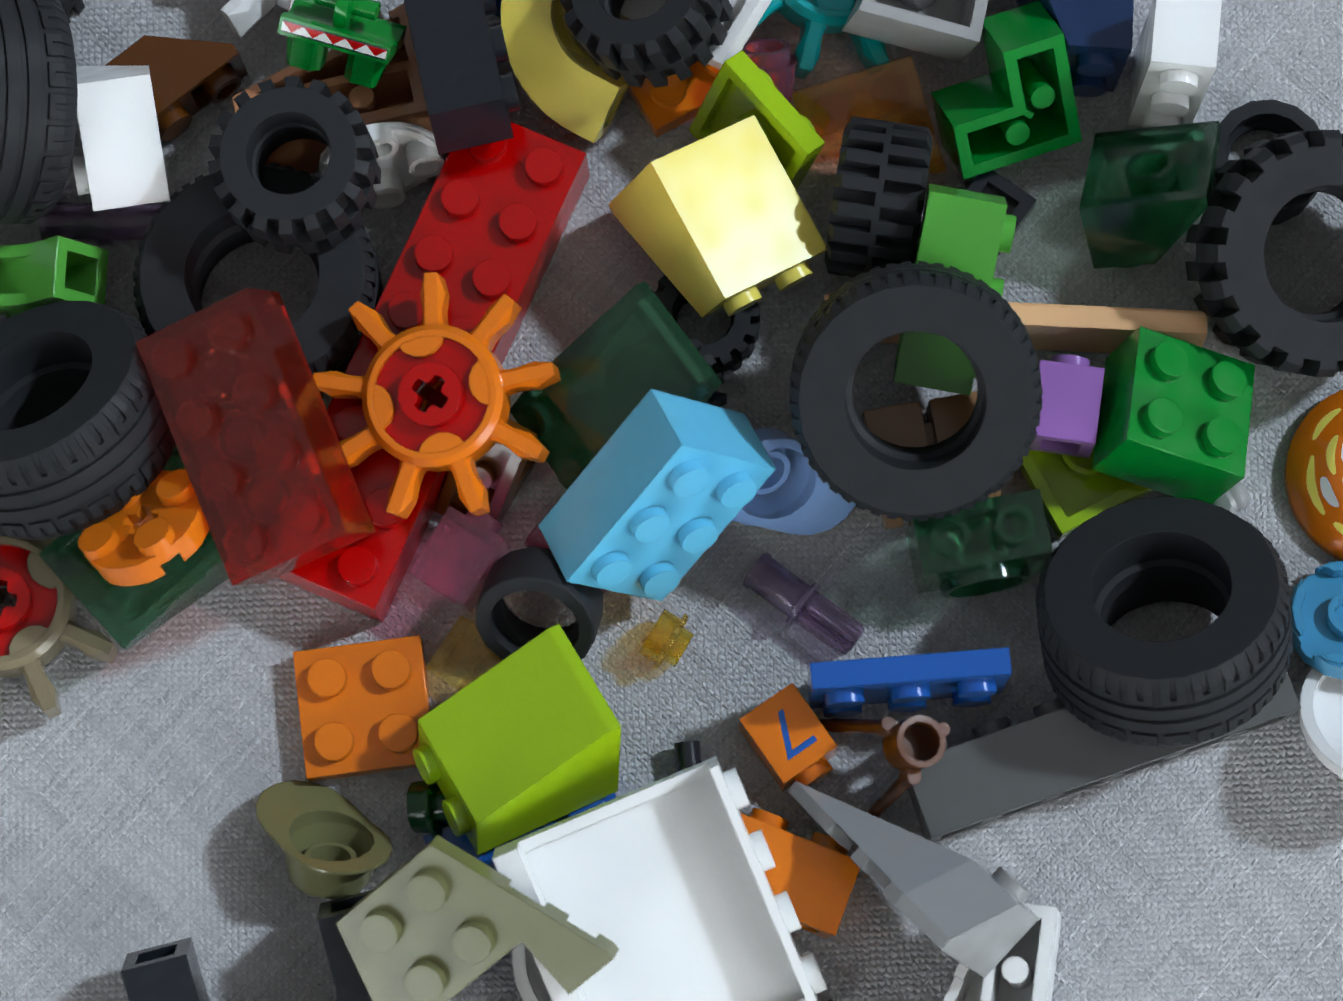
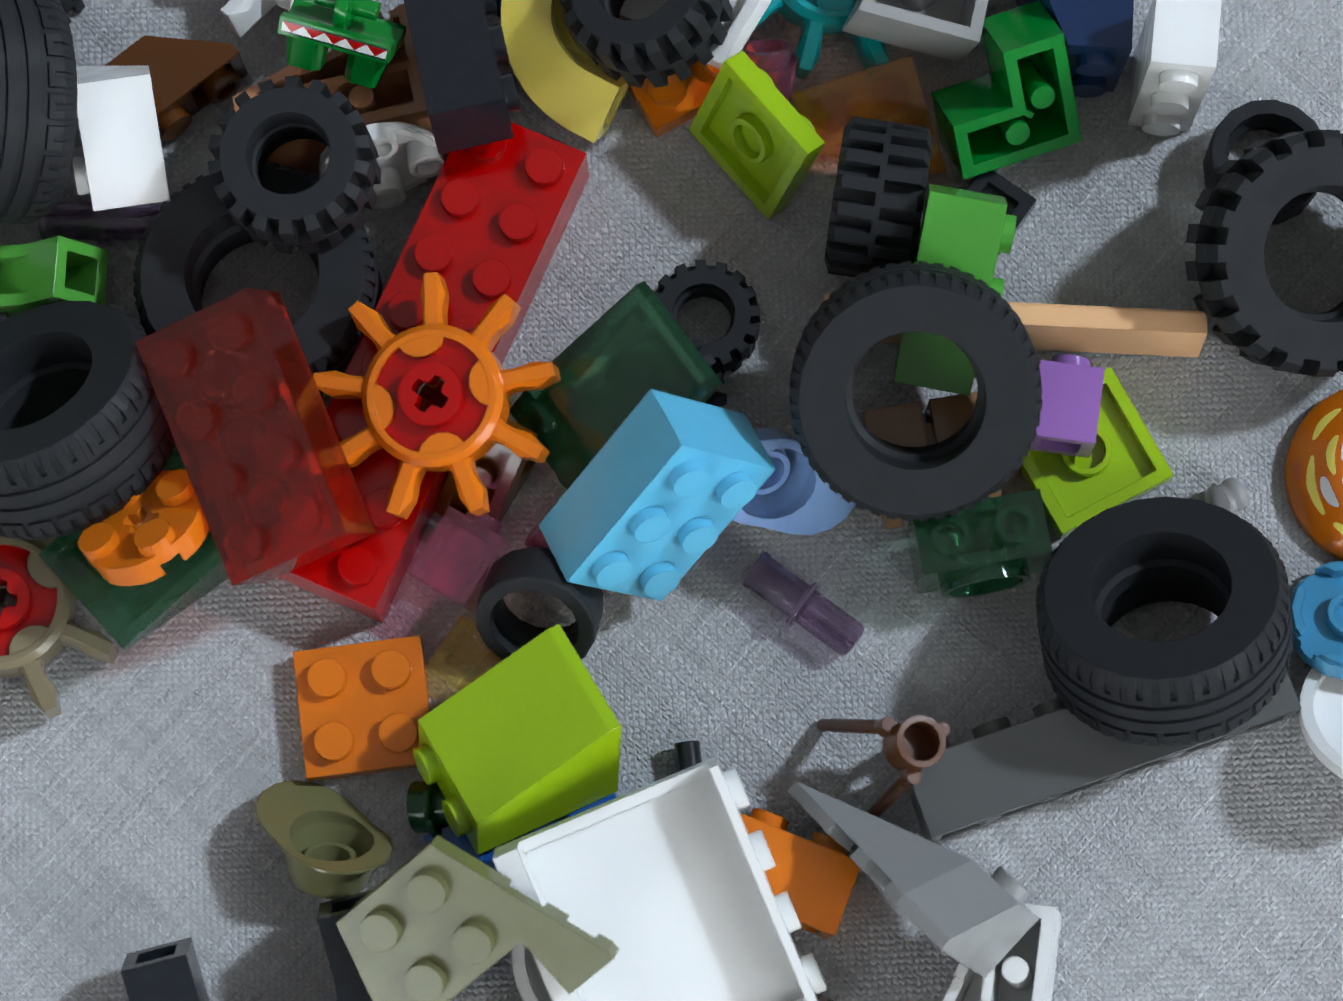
light yellow slope [608,115,826,318] -> none
clear yellow plate [639,609,694,670] -> none
orange brick [739,682,838,791] -> none
blue plate [807,647,1012,718] -> none
clear green slope [1079,120,1221,269] -> none
green brick [1092,326,1255,504] -> none

